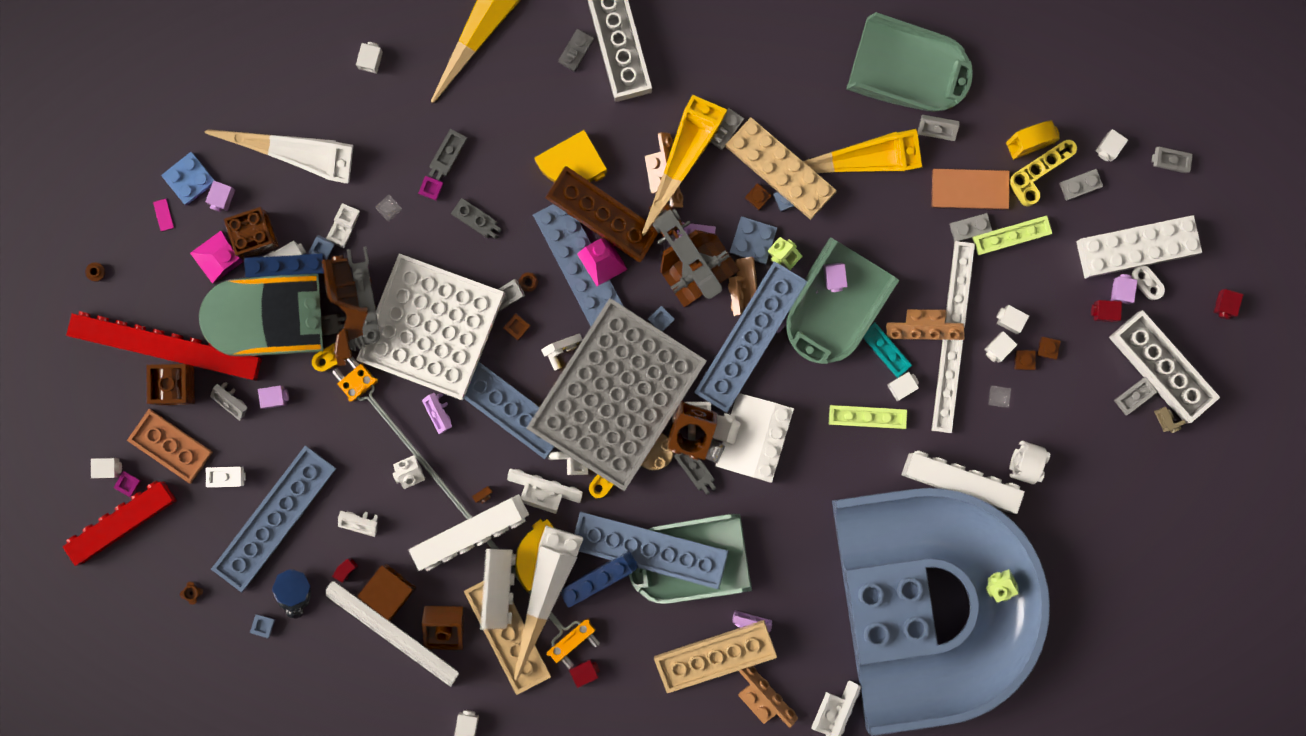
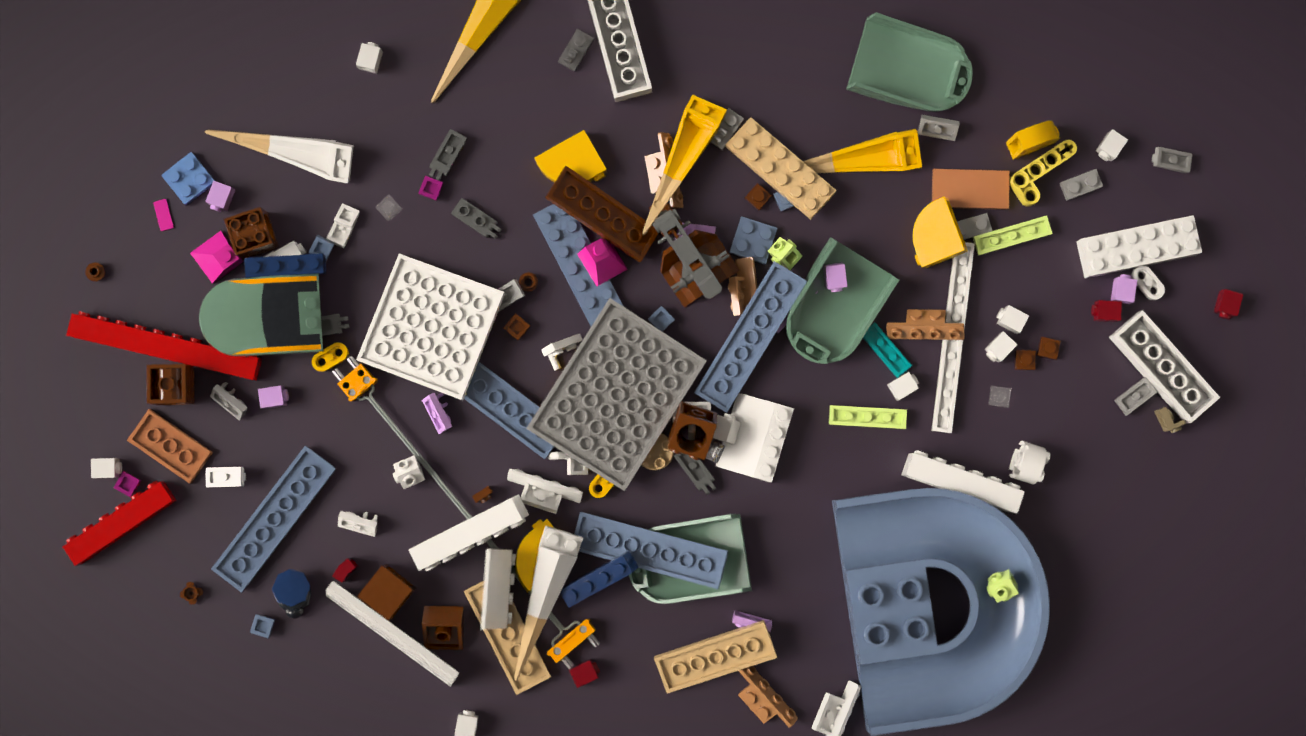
reddish brown piece [322,246,380,366] -> none
none -> yellow brick [913,197,968,268]

